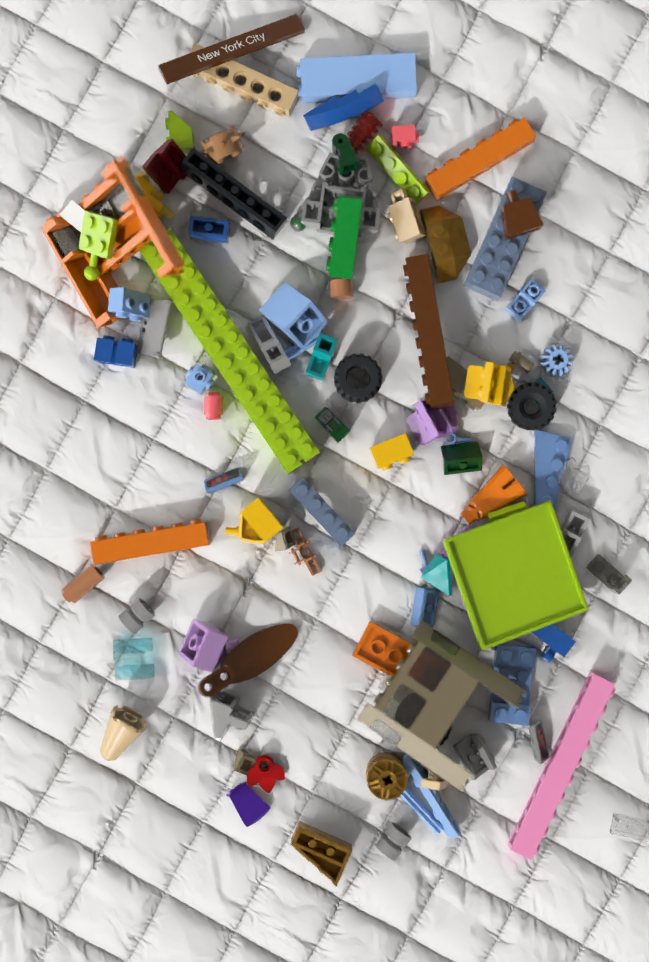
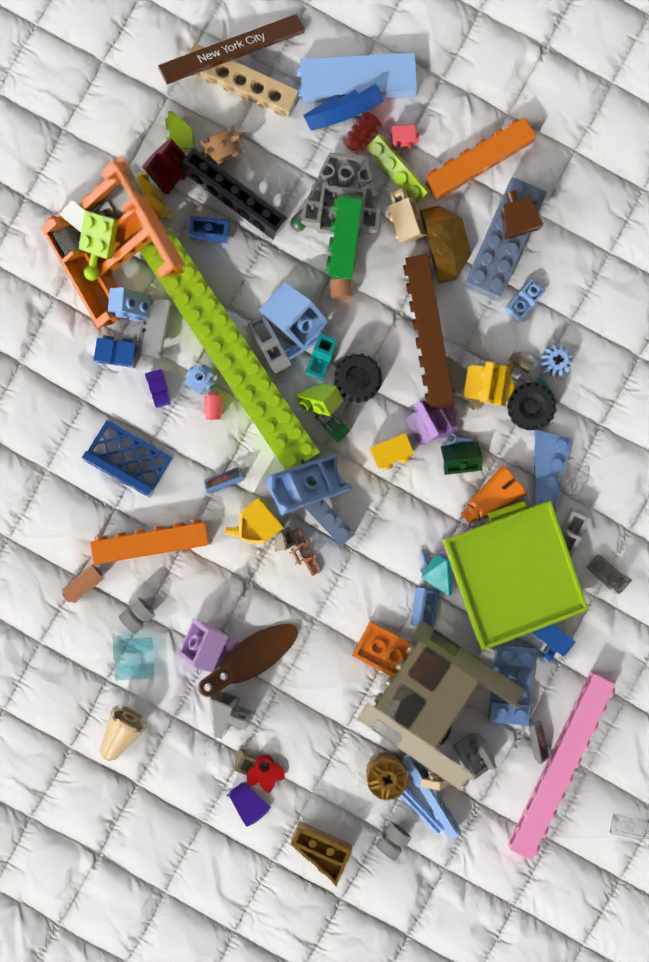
dark green leg [332,133,359,175] -> none
none -> blue fence [82,420,173,498]
none -> dark purple leg [145,369,171,408]
none -> medium blue piece [266,454,352,516]
none -> lime slope [295,384,344,416]

